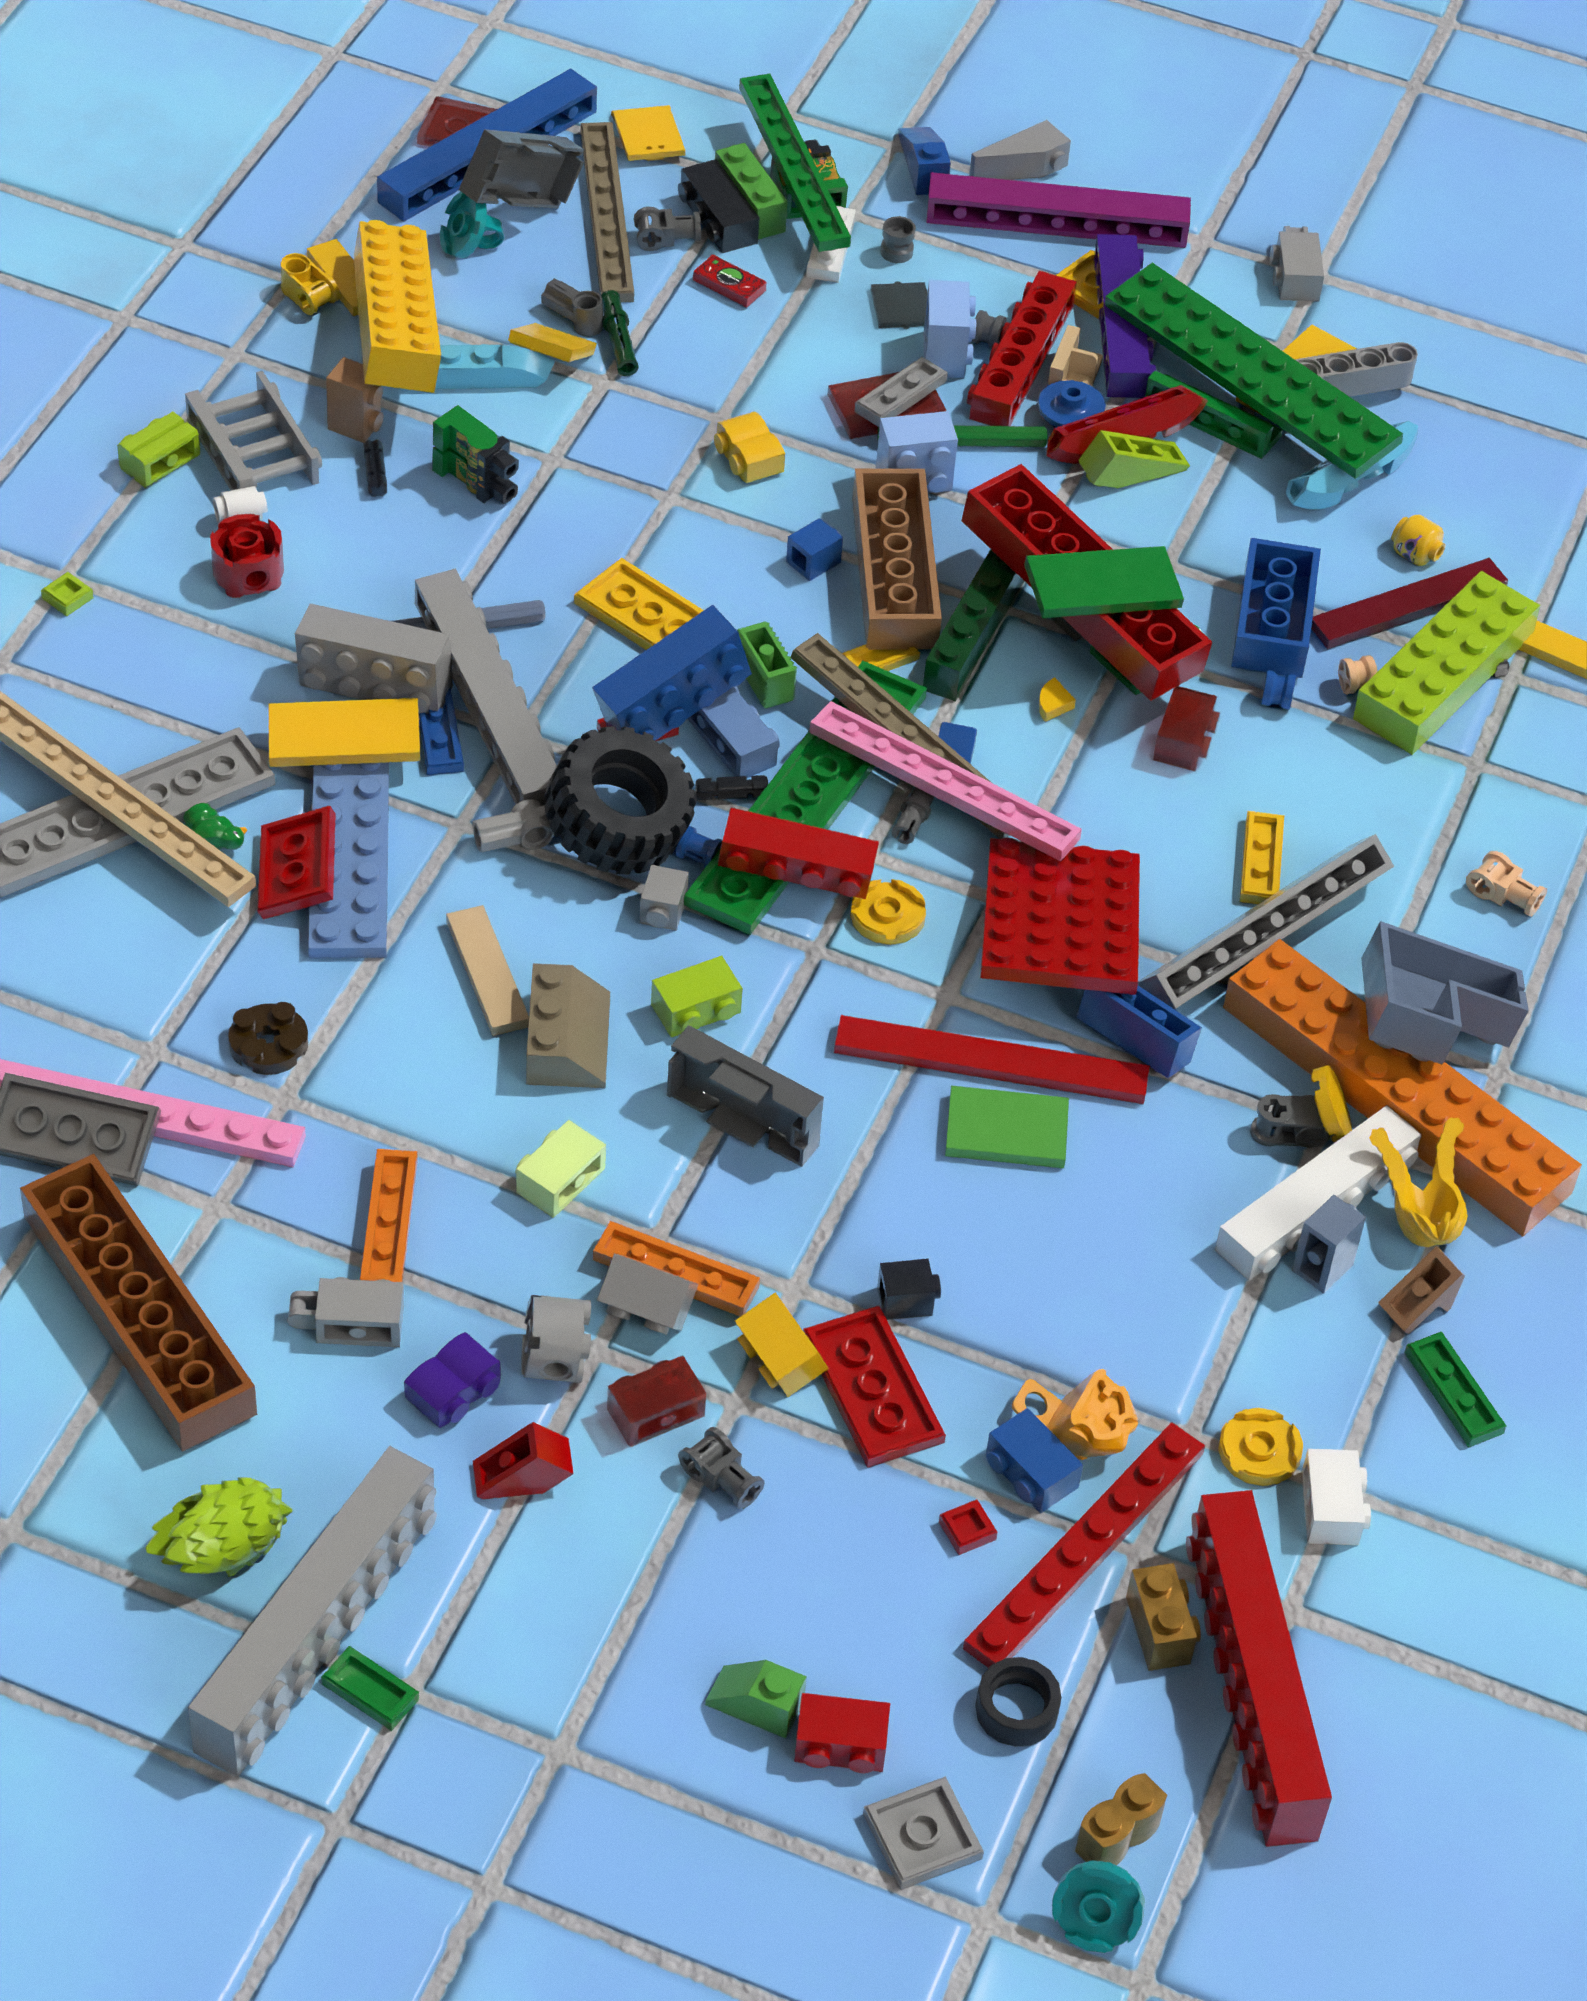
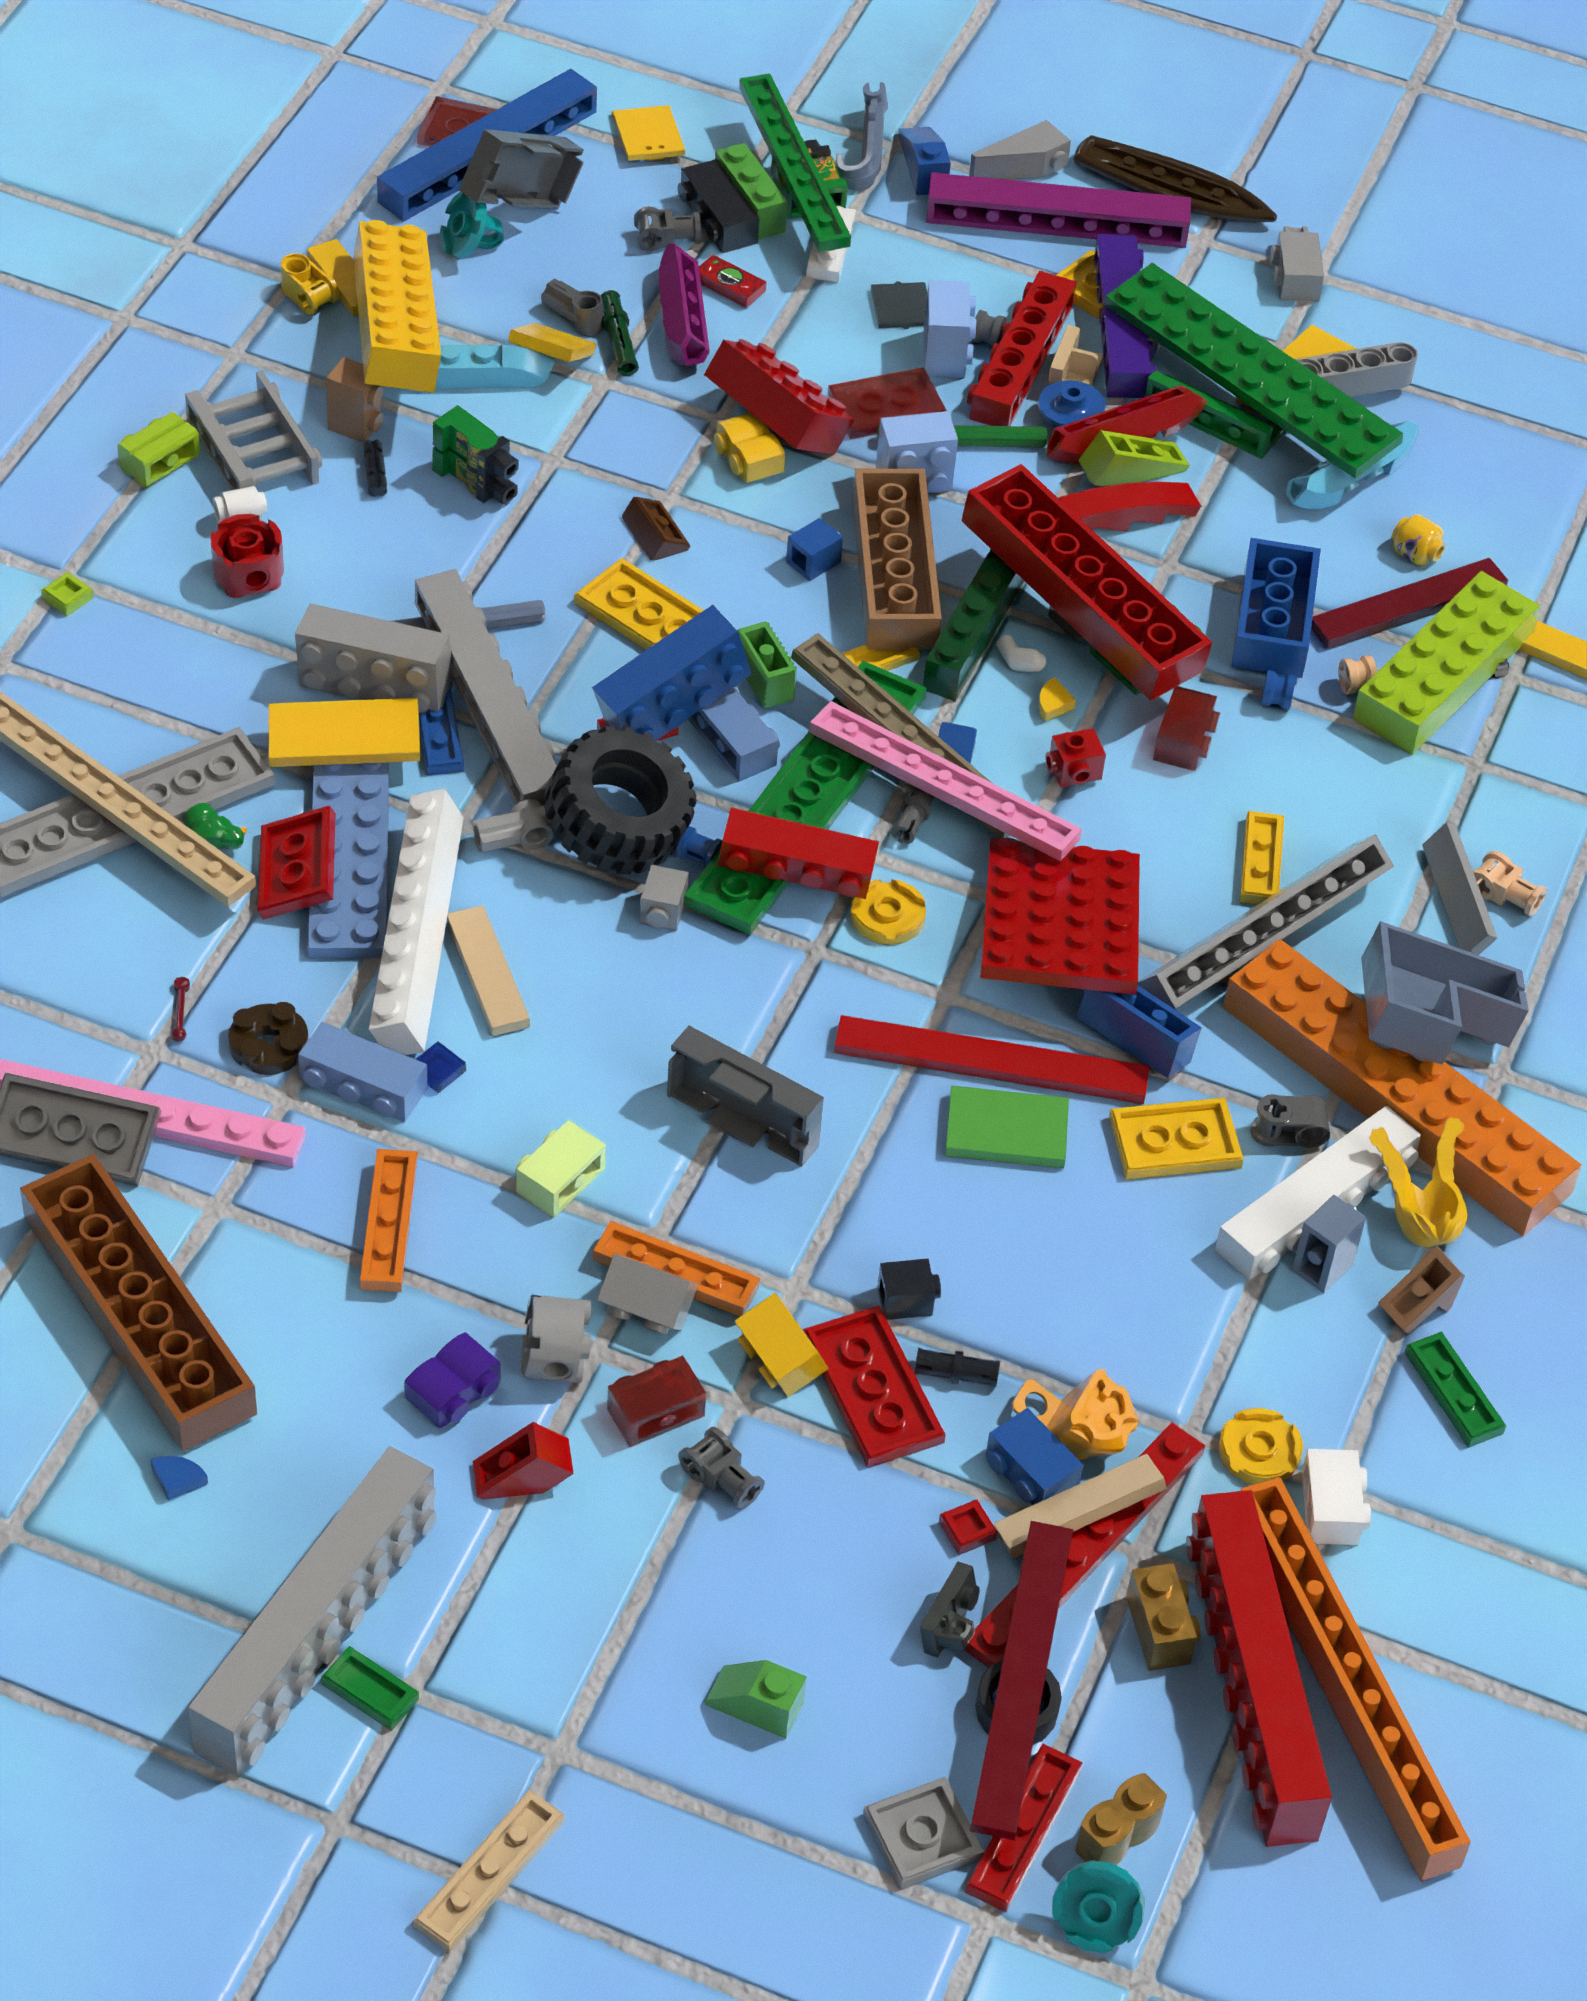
lime head [145,1477,293,1577] -> none
light grey brick [287,1277,404,1347] -> none
dark tan slope [526,963,610,1088] -> none
dark tan tile [580,122,634,302] -> none
lime brick [651,955,743,1038] -> none
black axle [695,775,768,801] -> none
red brick [794,1693,890,1773] -> none
light grey tile [854,357,948,427] -> none
dark grey wheel [880,216,916,263] -> none
green tile [1024,546,1184,618] -> none
yellow tile [1311,1065,1352,1143] -> none
none -> blue tile [150,1456,208,1500]
none -> dark red hinge [171,977,190,1042]
none -> medium blue brick [298,1022,428,1122]
none -> white brick [369,788,464,1055]
none -> tan tile [413,1790,565,1953]
none -> clear blue tile [415,1041,466,1093]
none -> reddish brown slope [622,497,691,560]
none -> magenta brick [658,243,710,366]
none -> red brick [704,339,855,455]
none -> sand blue piece [835,82,888,191]
none -> black pin [914,1347,1000,1387]
none -> pearl dark grey hinge [919,1561,980,1658]
none -> red tile [965,1743,1083,1912]
none -> dark red tile [970,1521,1073,1841]
none -> tan tile [993,1454,1167,1559]
none -> white arm [996,635,1046,672]
none -> red brick [1045,728,1106,787]
none -> red slope [1059,481,1201,531]
none -> dark brown piece [1073,135,1277,222]
none -> yellow tile [1109,1097,1244,1180]
none -> orange brick [1241,1477,1471,1881]
none -> light grey tile [1422,822,1497,955]

